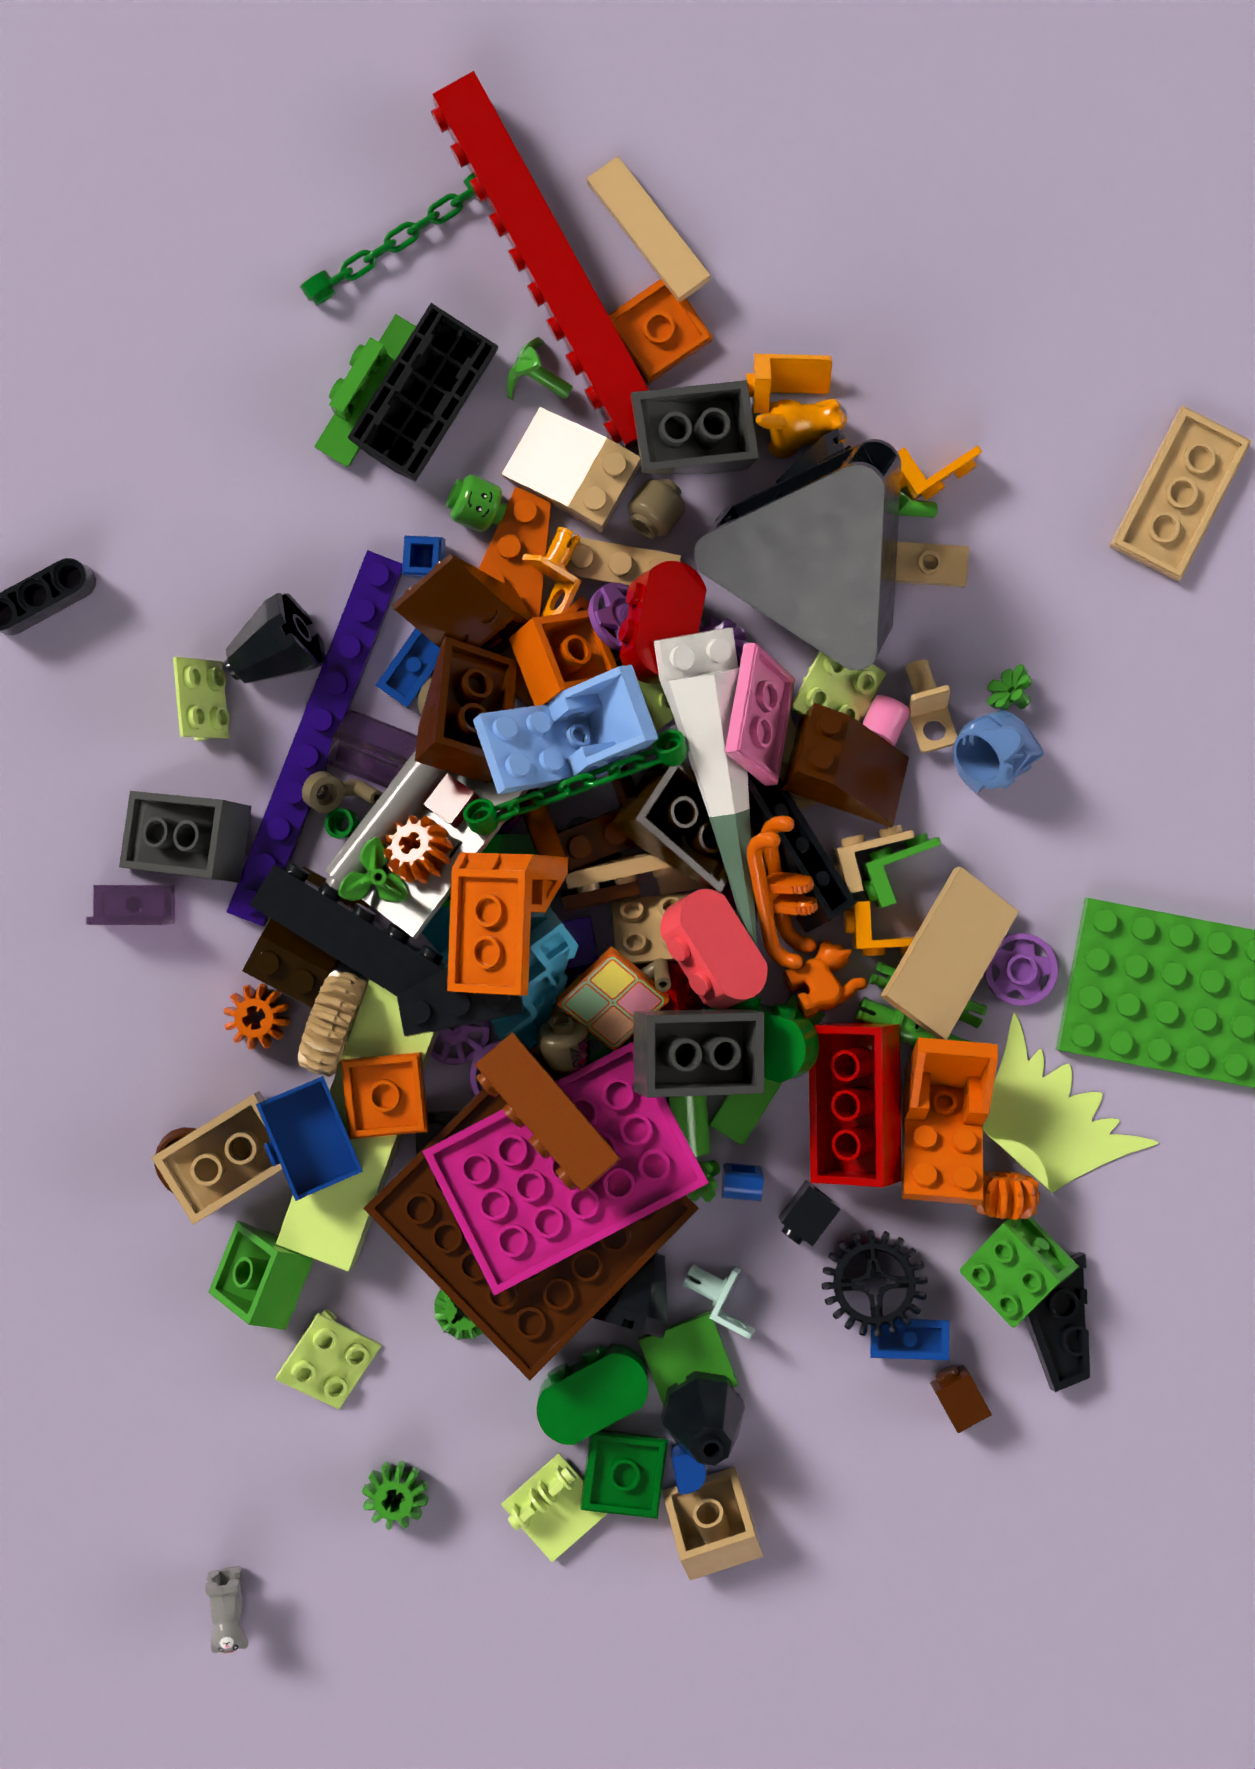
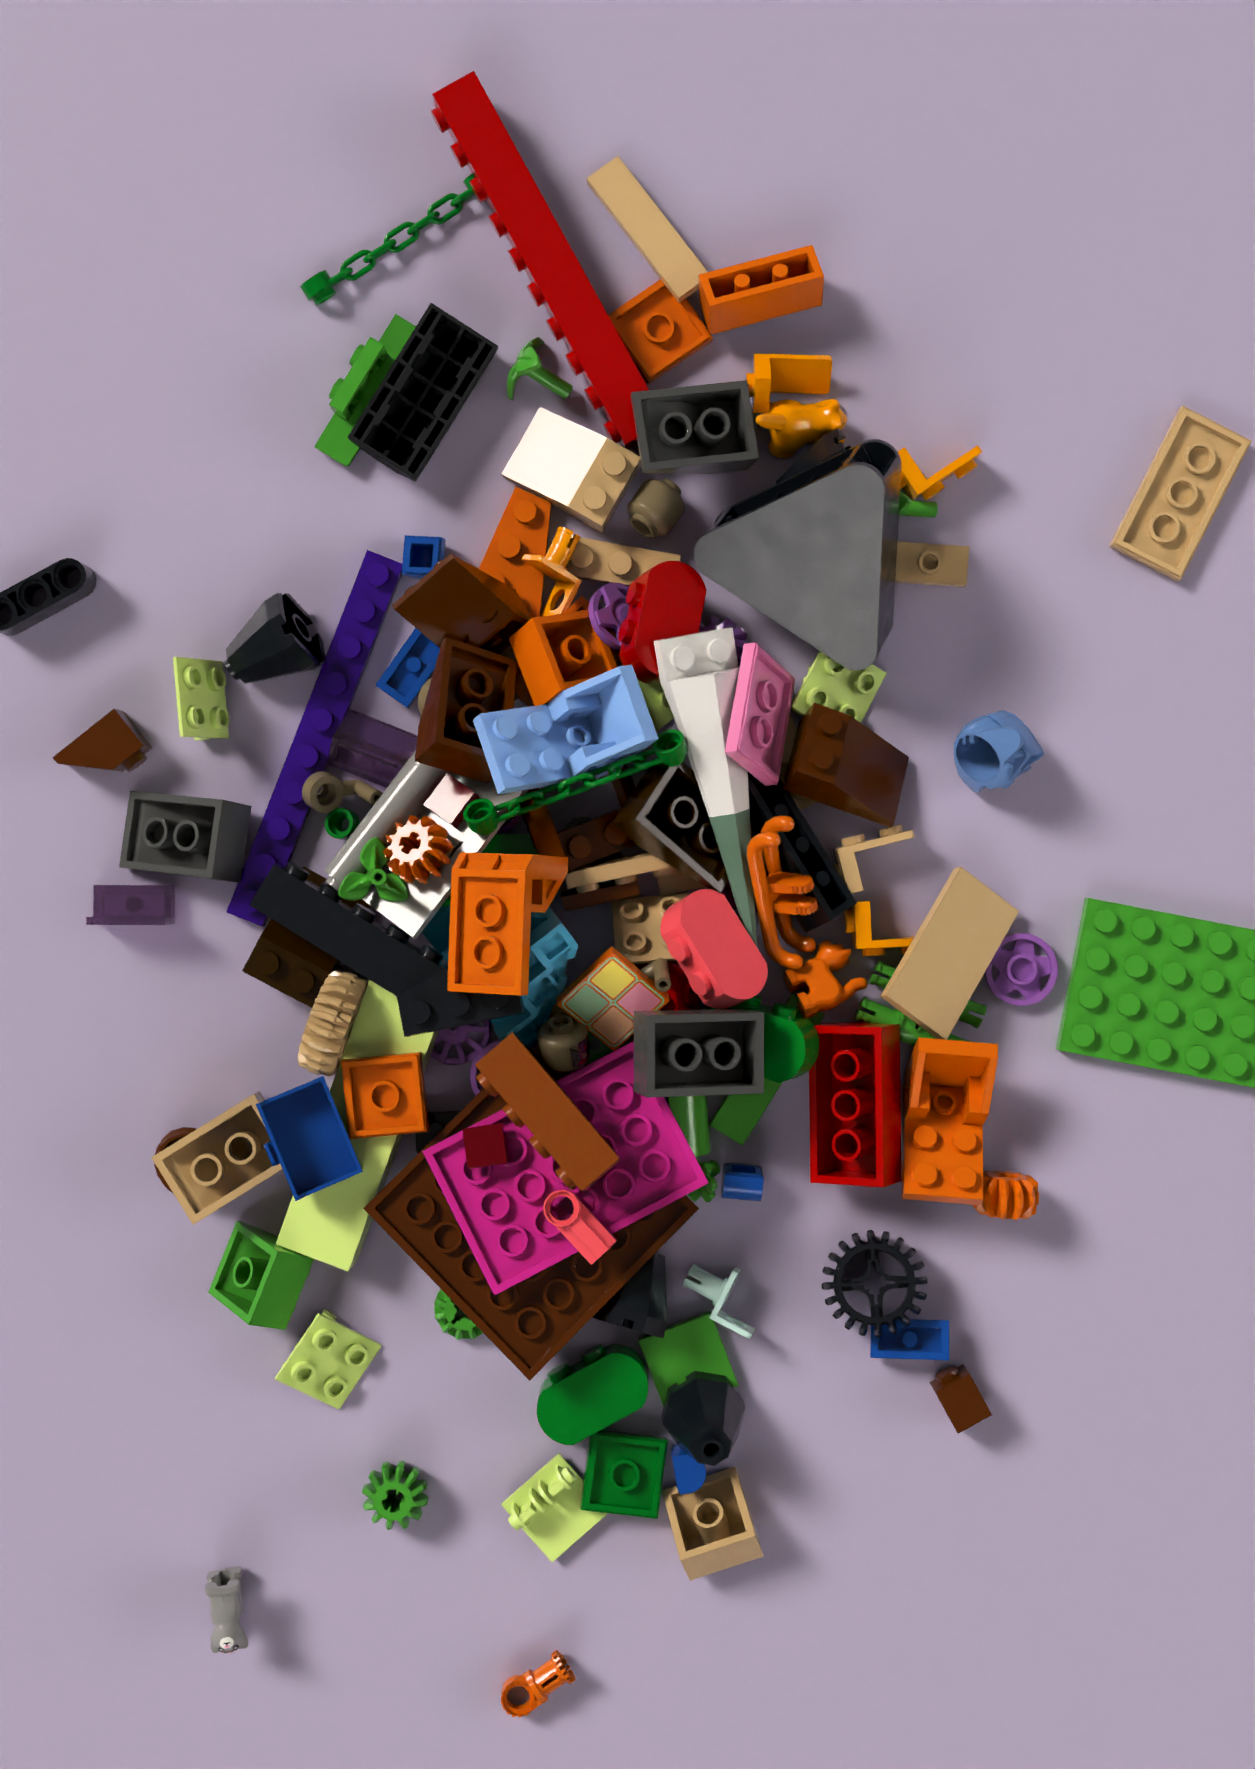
orange gear [223,983,291,1050] -> none
bright green head [446,474,507,533] -> none
dark purple brick [561,916,599,975] -> none
black brick [778,1180,841,1247] -> none
bright green bracket [861,832,941,908] -> none
bright pink brick [862,695,910,747] -> none
tan bracket [905,659,957,754] -> none
bright green bracket [960,1217,1079,1328] -> none
yellowish green piece [983,1013,1159,1193] -> none
bright green plant [987,664,1032,710] -> none
black wing [1025,1252,1090,1392] -> none
none -> reddish brown slope [53,709,152,772]
none -> dark red tile [462,1123,509,1169]
none -> orange connector [501,1650,576,1717]
none -> coral piece [543,1189,617,1265]
none -> orange brick [698,245,824,335]

